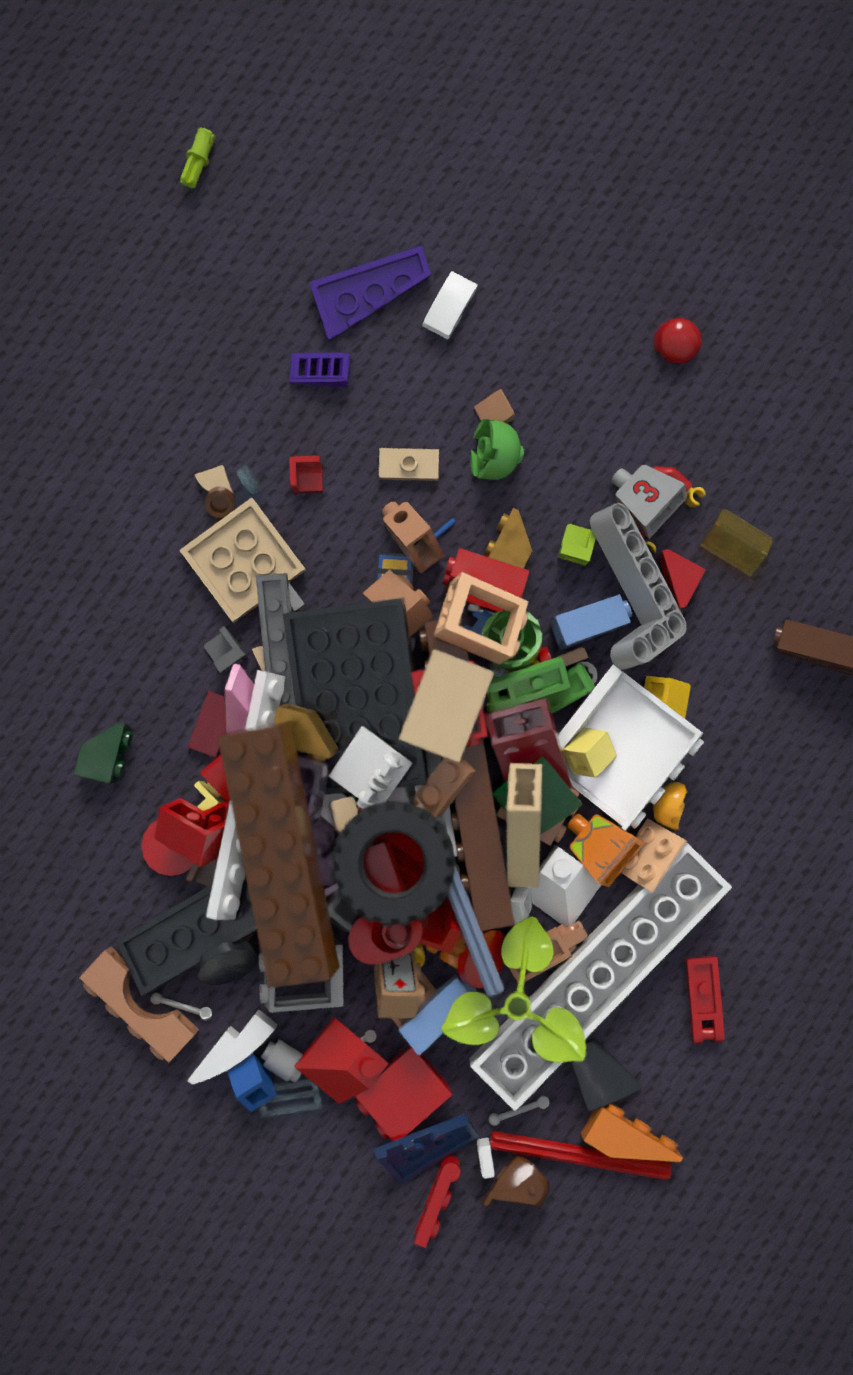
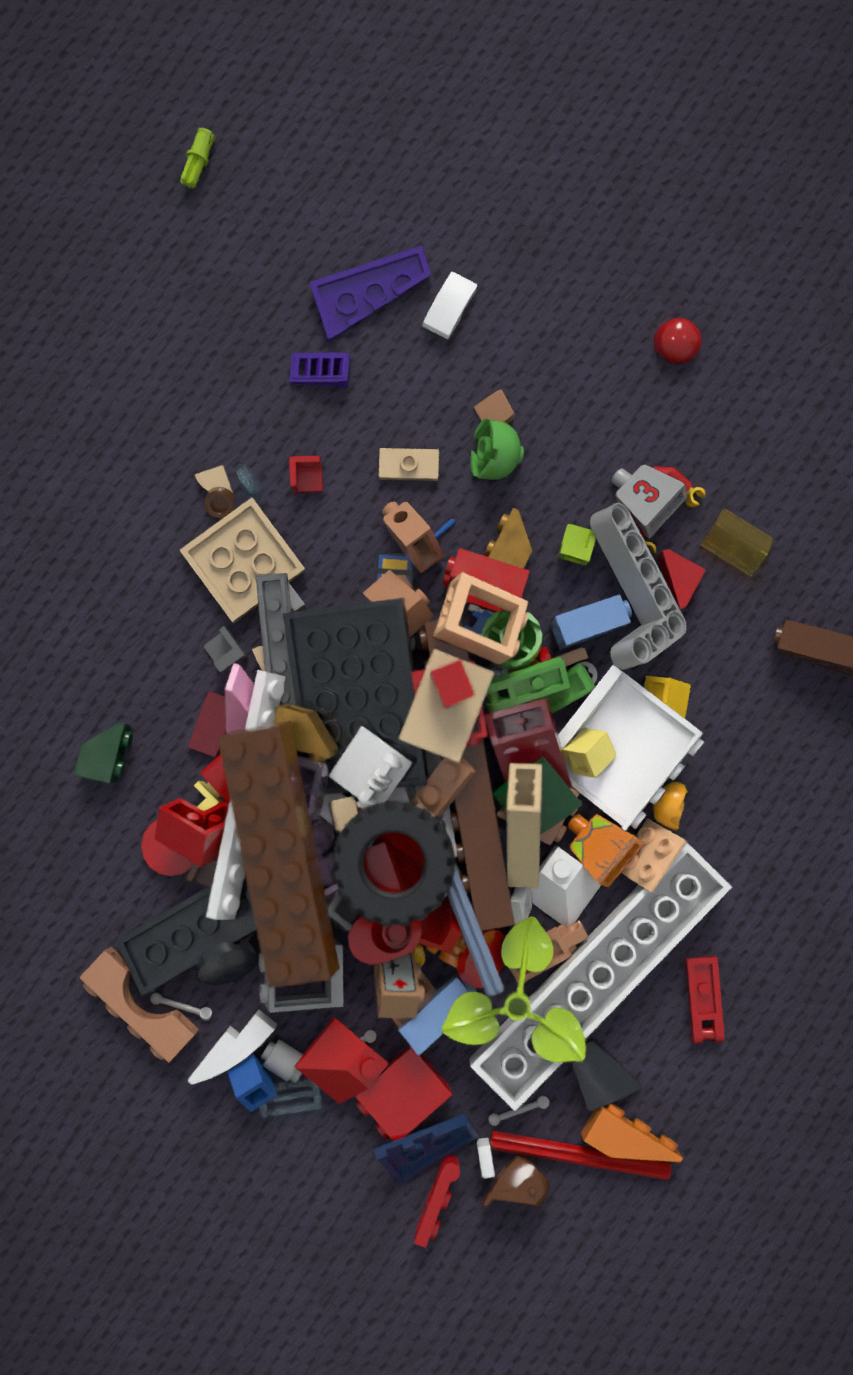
none -> red panel [430,659,475,709]

